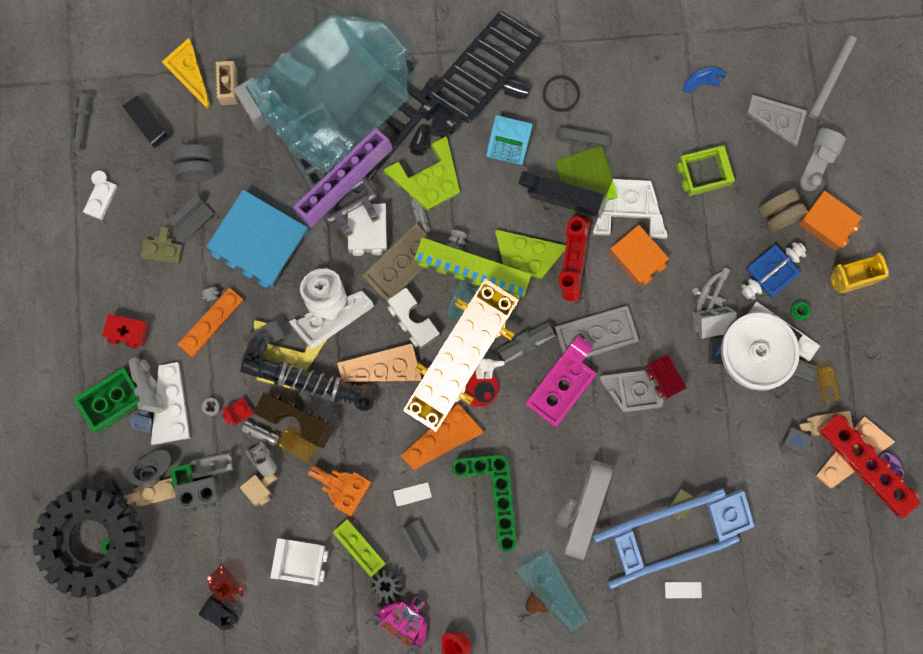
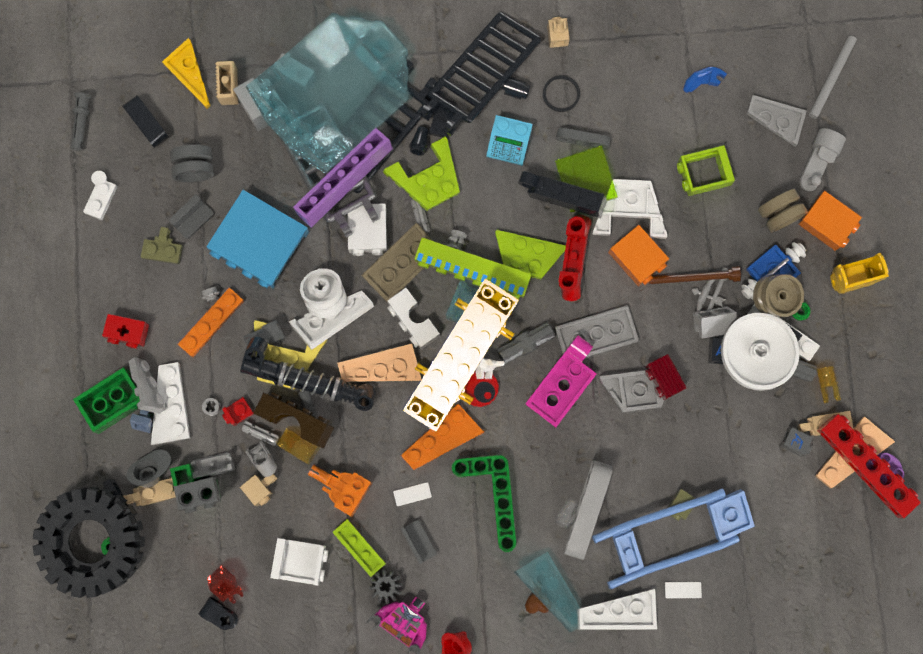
none -> tan brick [547,17,569,48]
none -> white wing [577,589,657,630]
none -> reddish brown piece [649,266,741,284]
none -> dark tan wheel [753,274,804,317]

